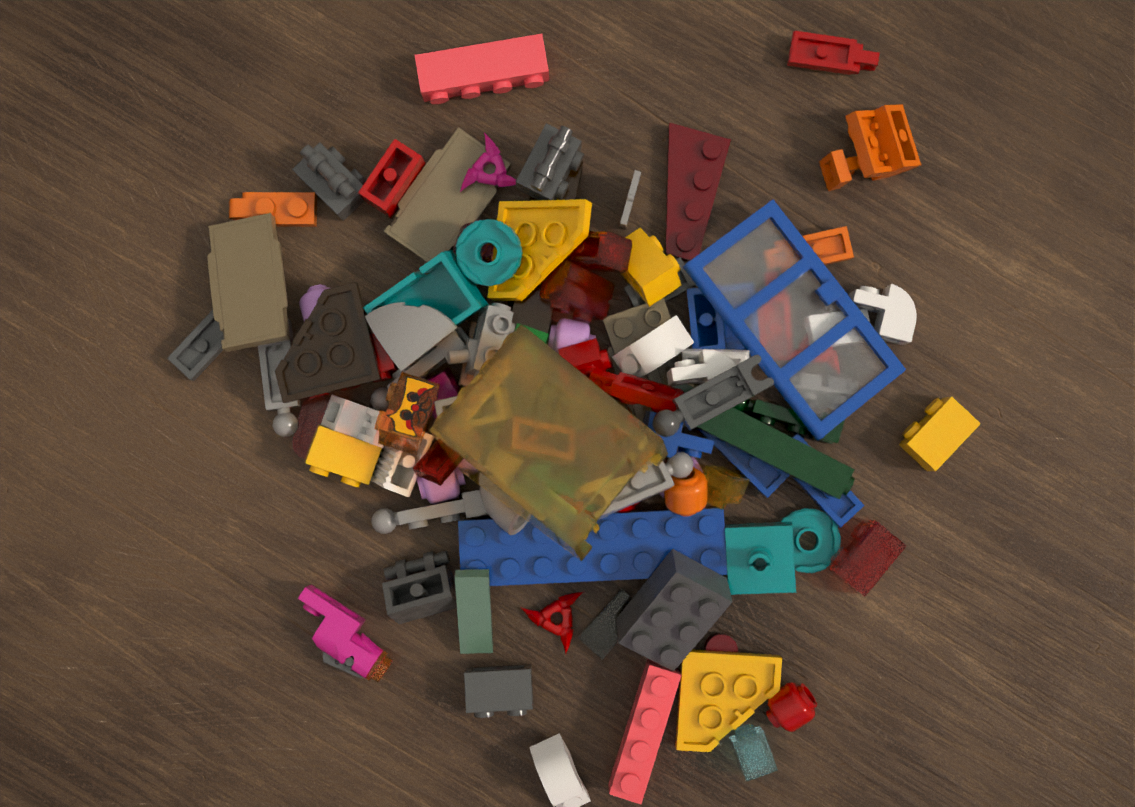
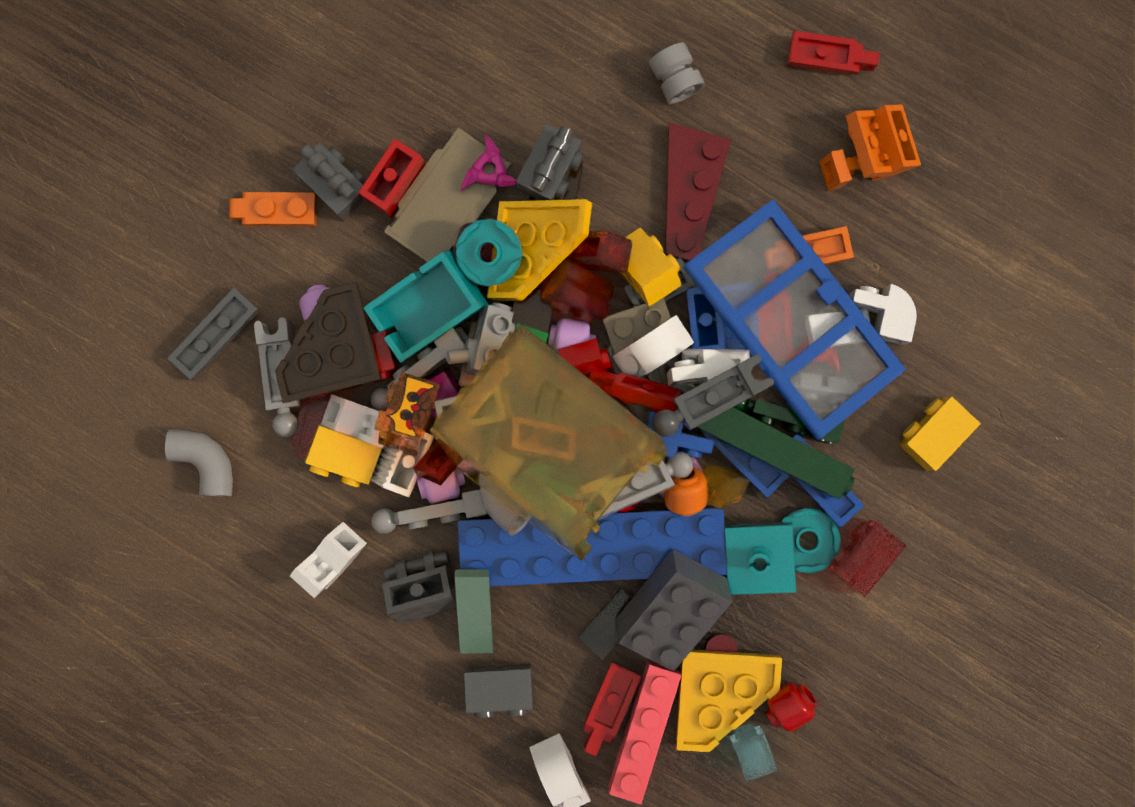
dark tan piece [207,213,290,352] -> none
dark pink plate [298,584,393,683] -> none
light grey brick [365,302,458,372] -> none
coral brick [415,34,549,104] -> none
red piece [521,592,583,654] -> none
light grey piece [620,170,641,230] -> none
none -> light grey cylinder [165,429,233,497]
none -> white brick [290,522,367,598]
none -> red hinge [583,661,642,756]
none -> light grey wheel [648,42,706,104]

